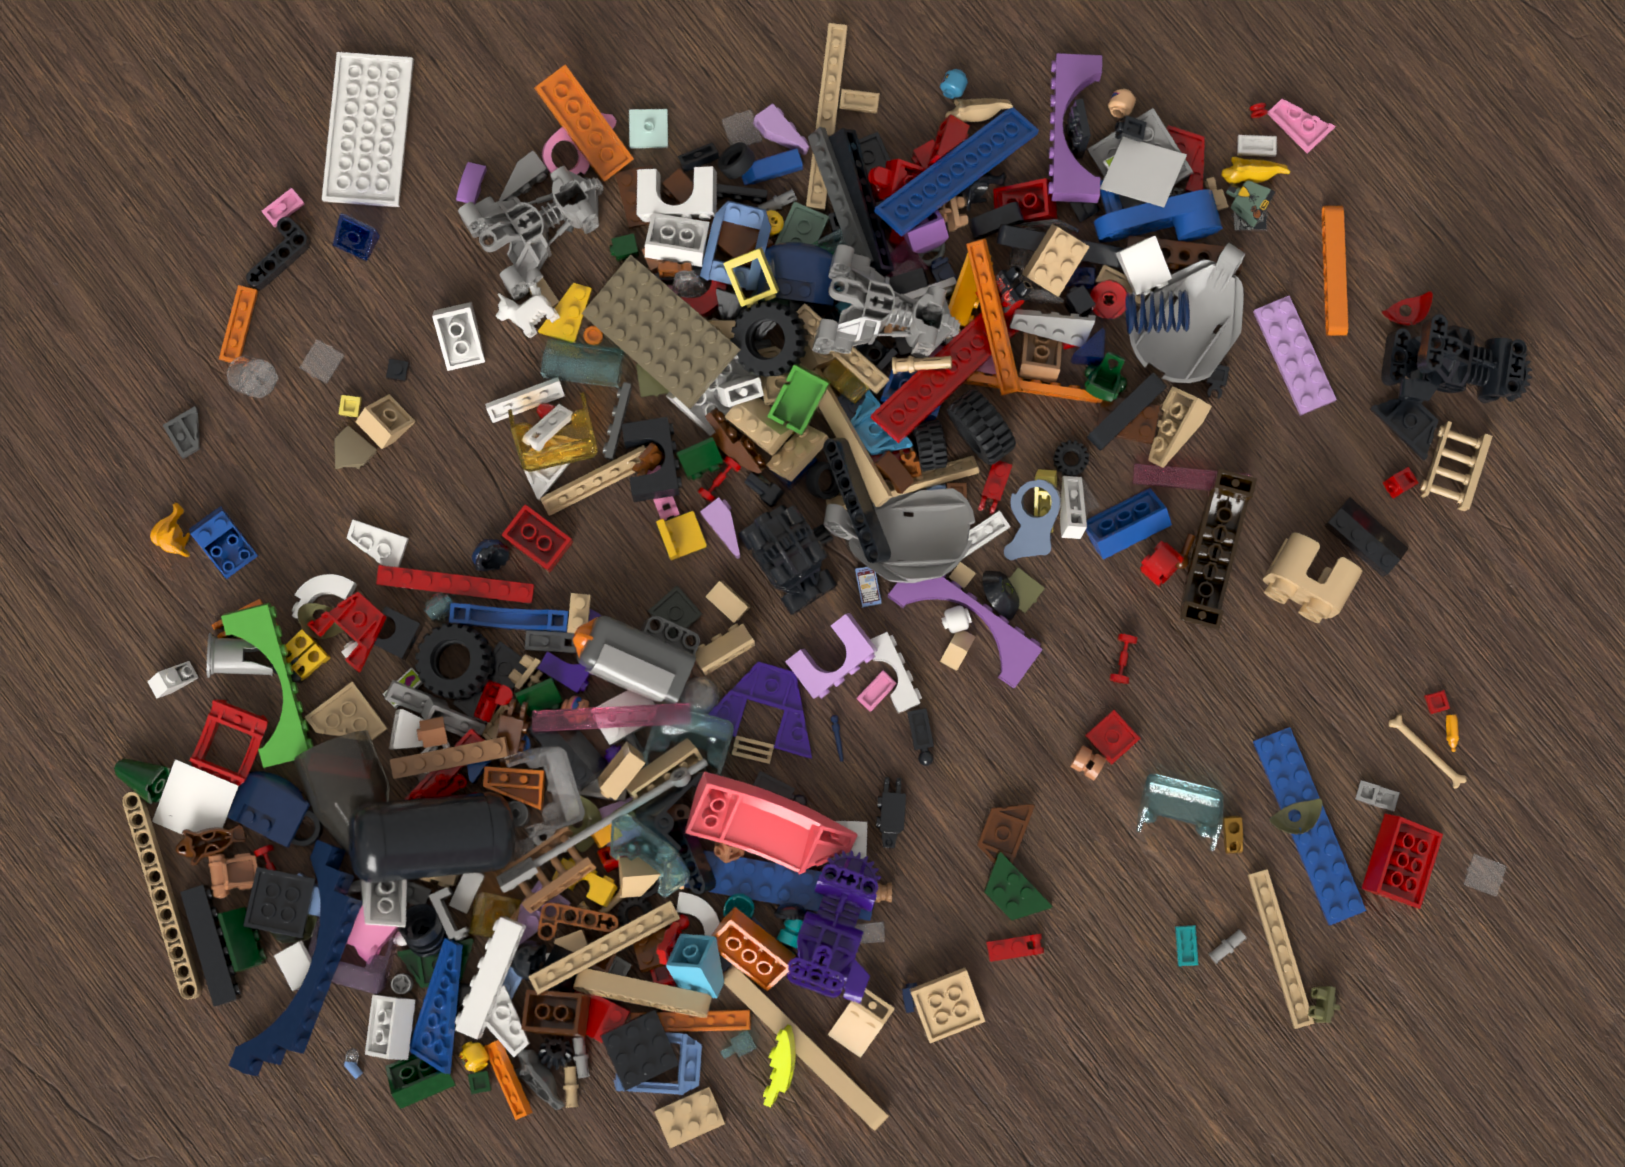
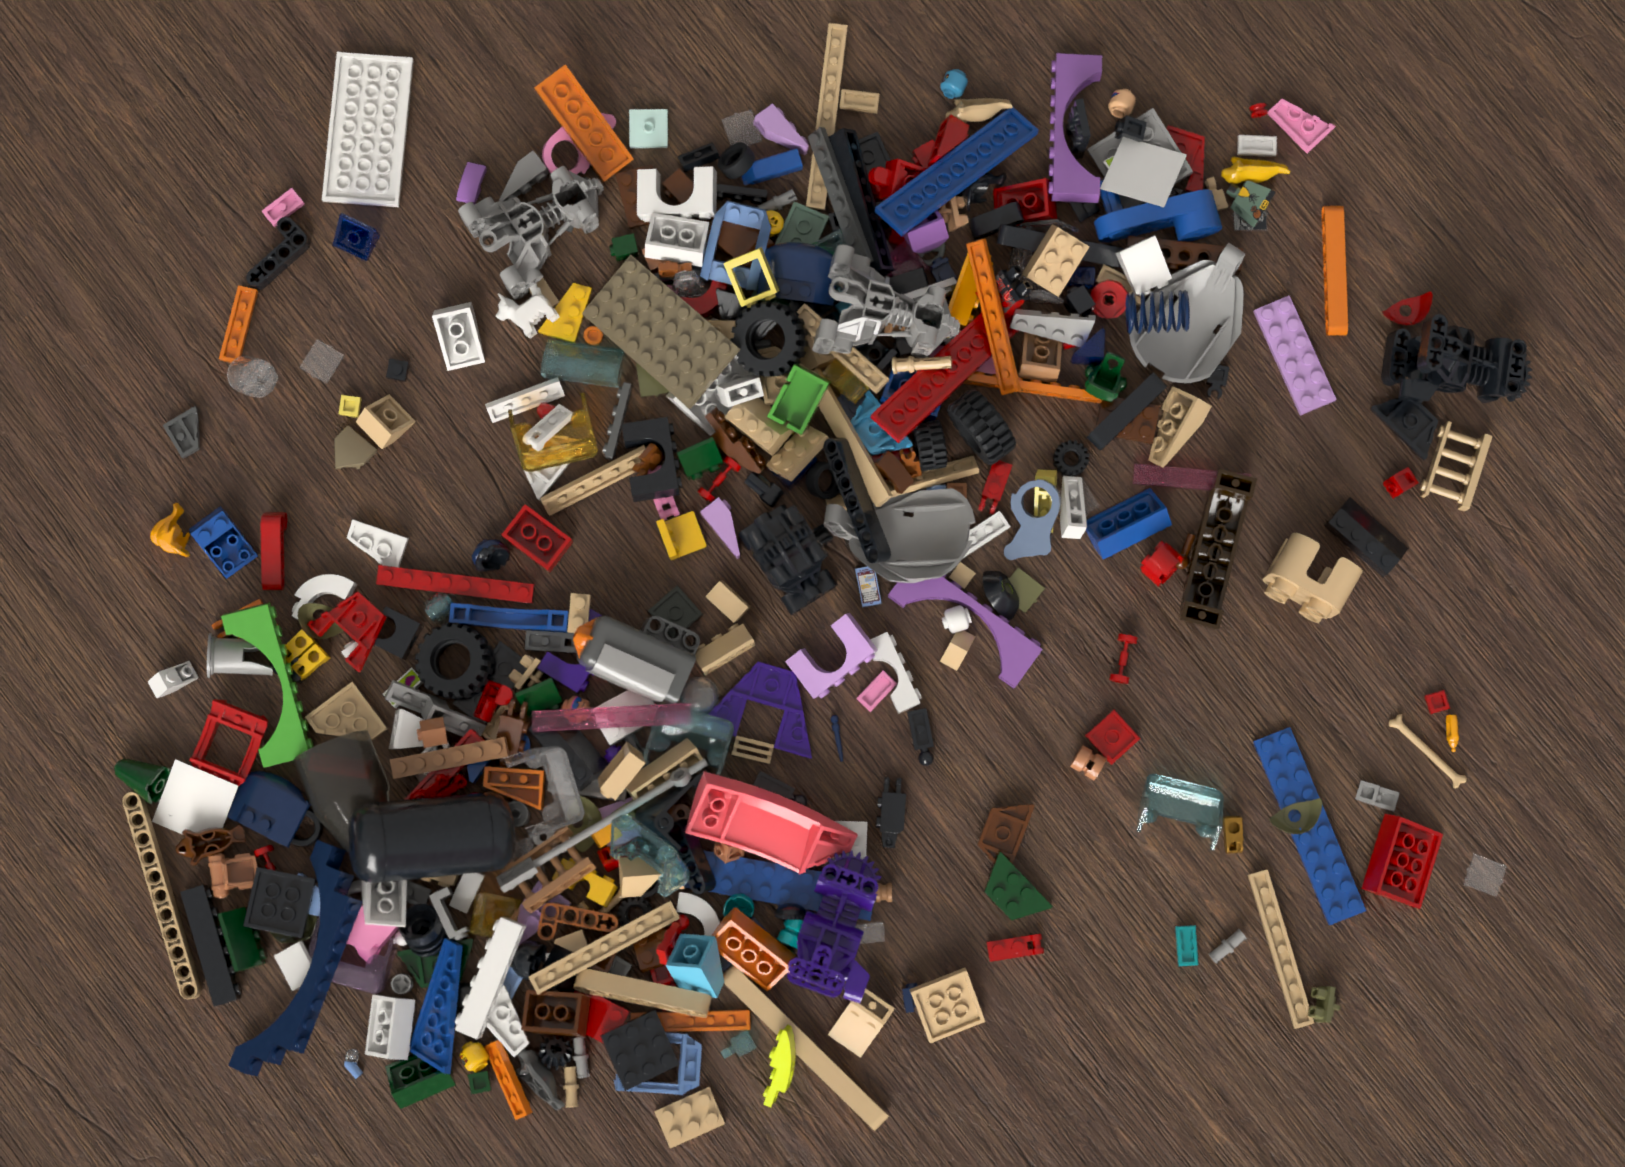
none -> red beam [260,512,288,590]

